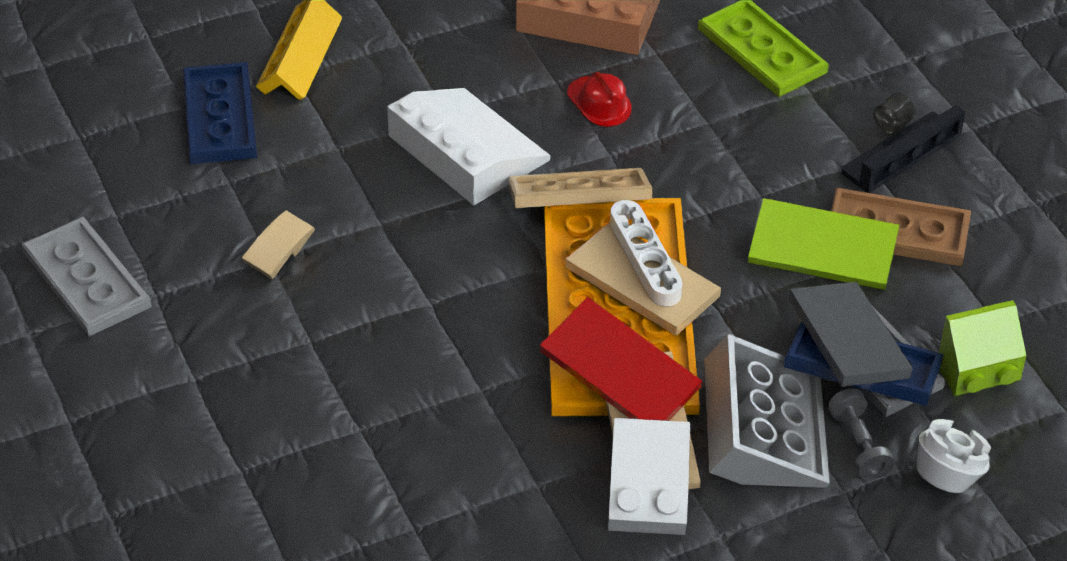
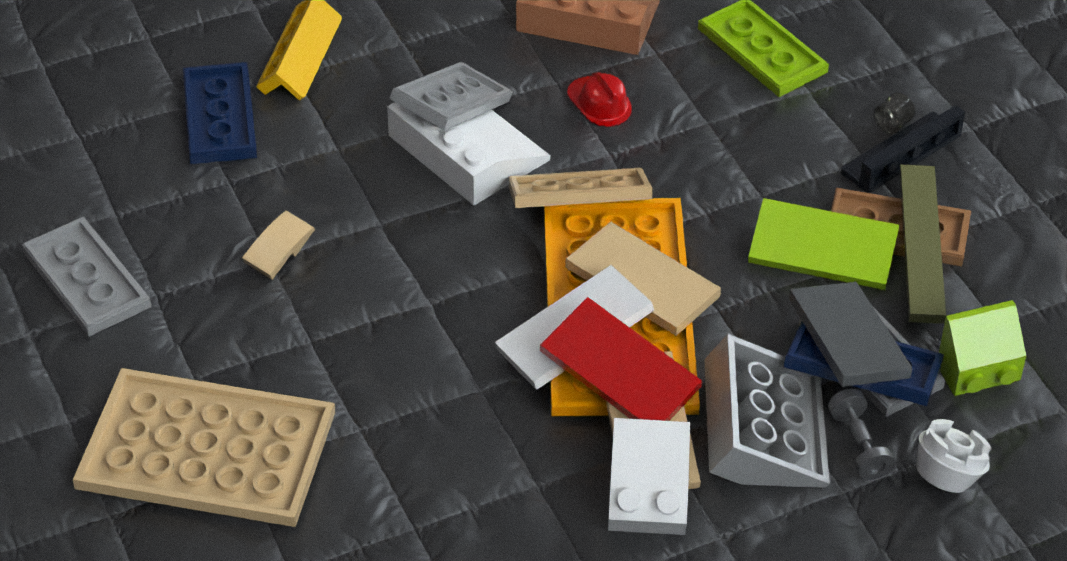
white beam [610,200,683,307] -> none
none -> tan plate [73,368,335,527]
none -> light grey tile [390,62,513,130]
none -> white tile [495,265,654,390]
none -> olive tile [899,165,946,324]

